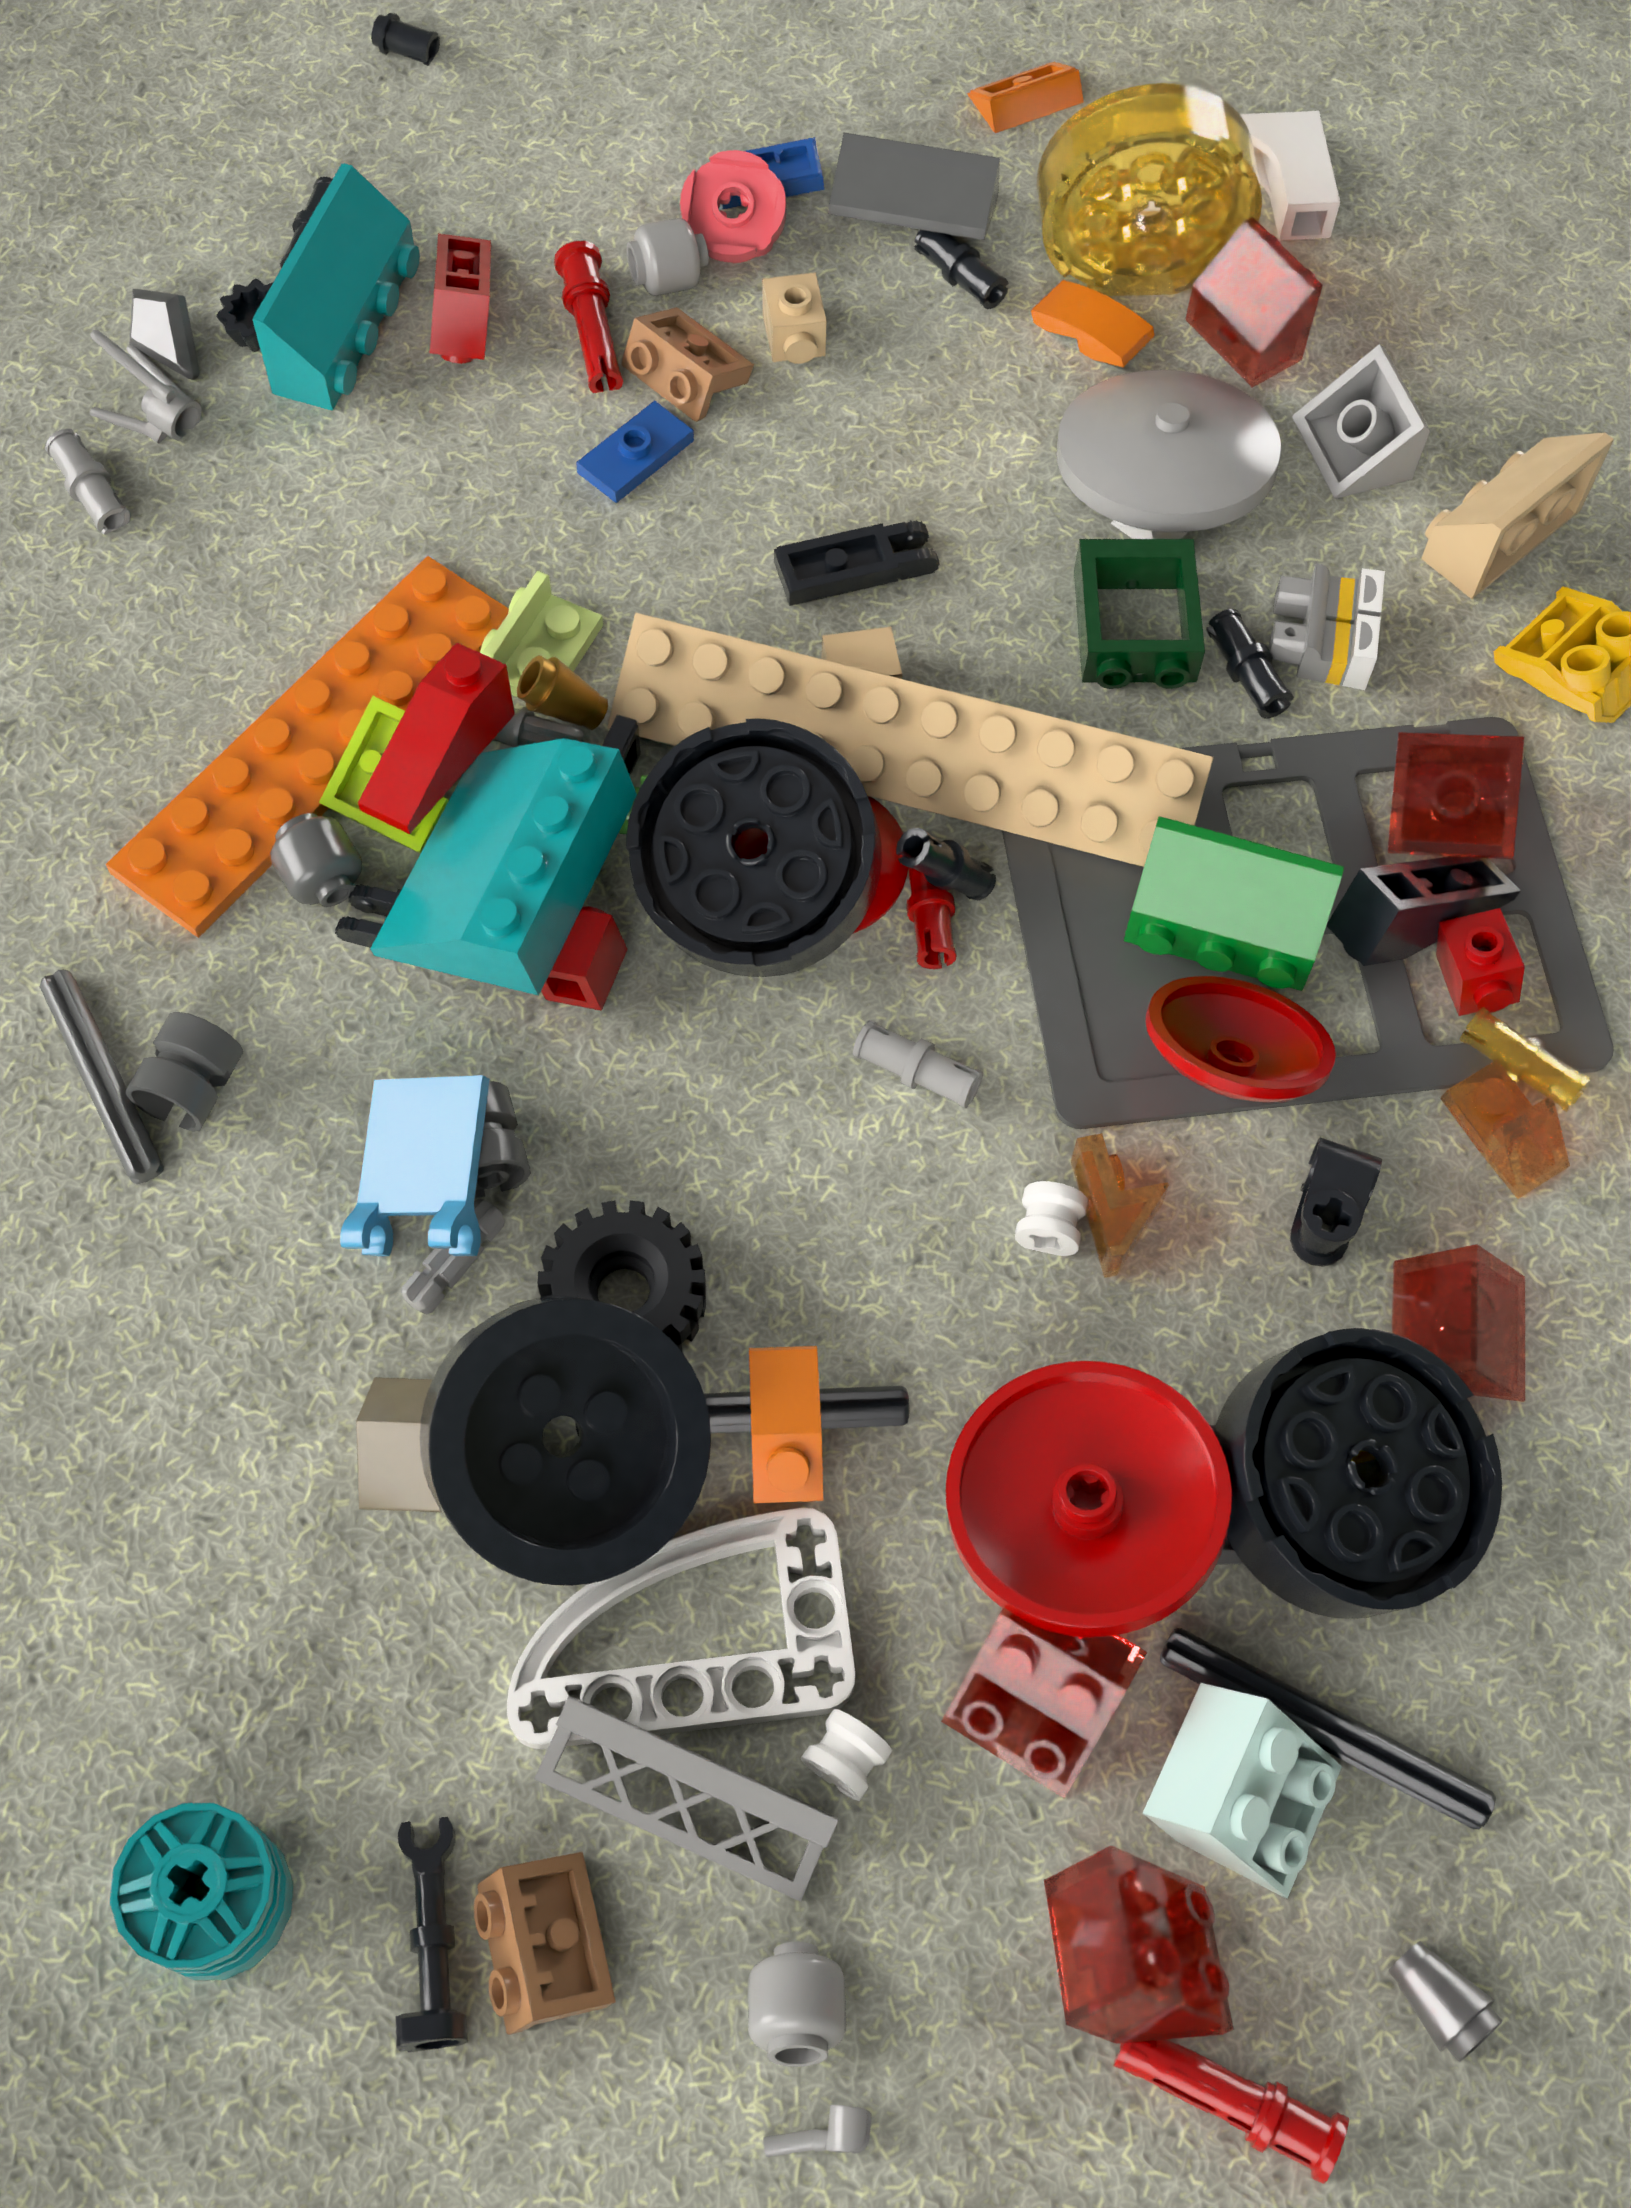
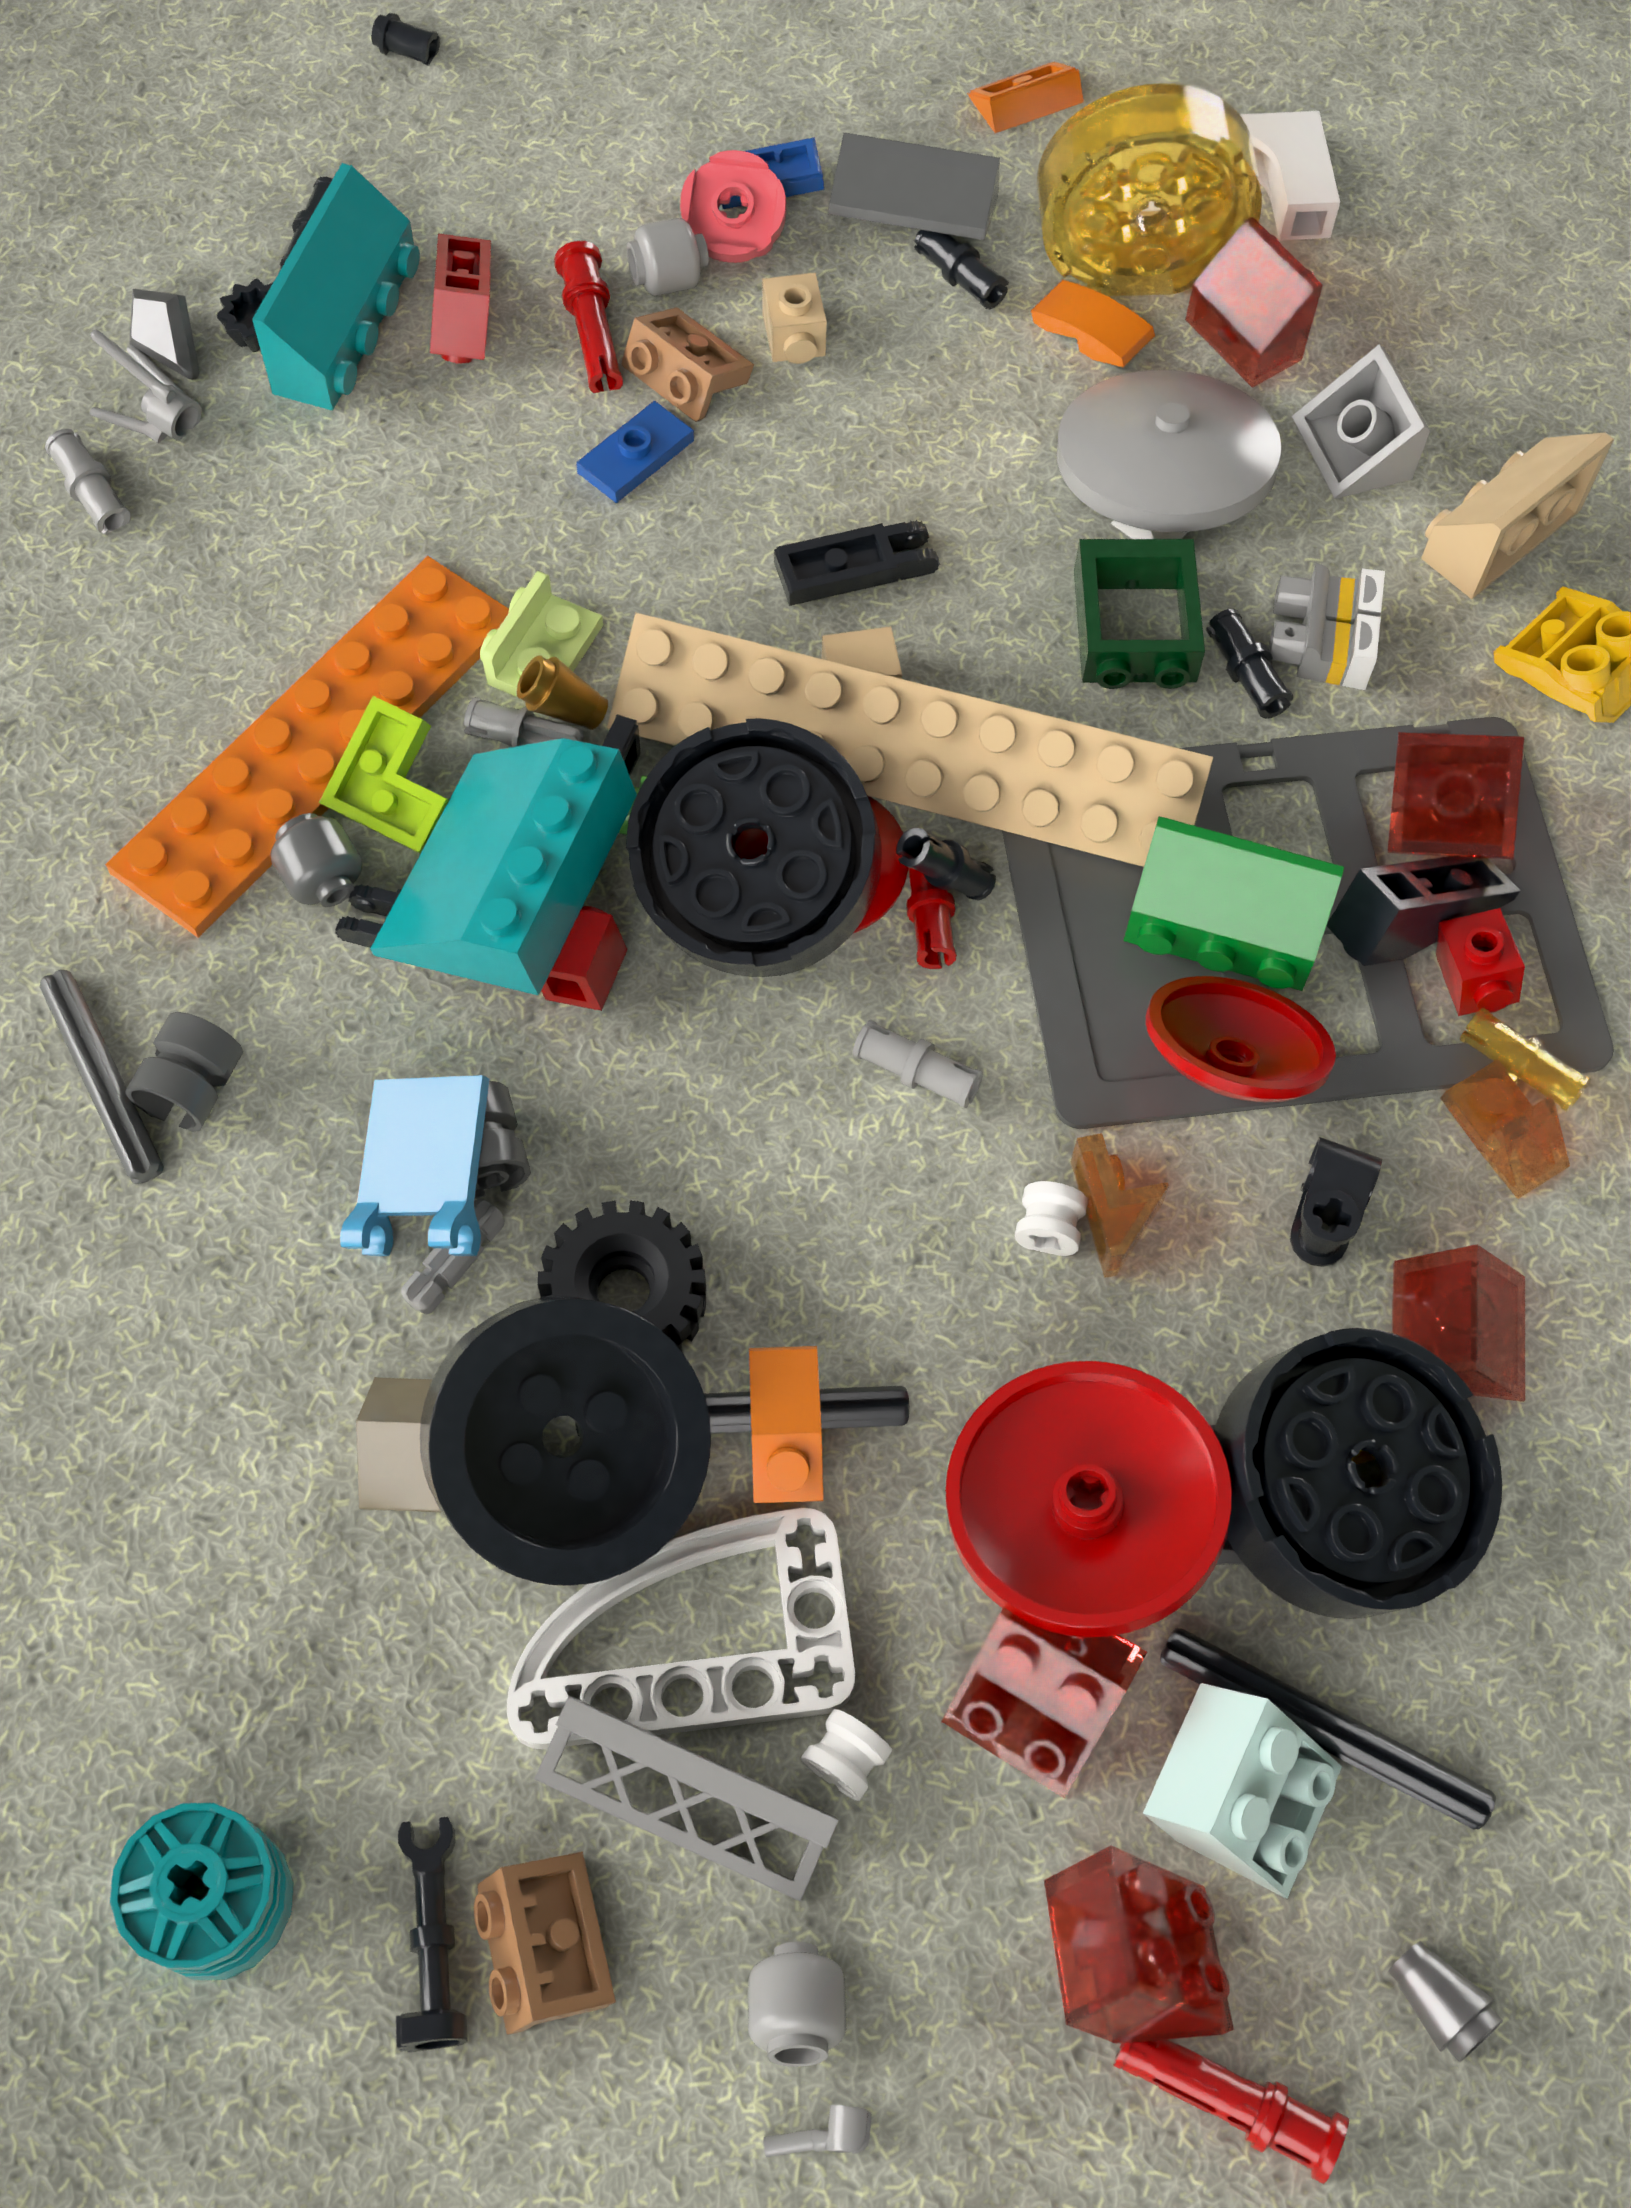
red slope [358,642,515,834] -> none

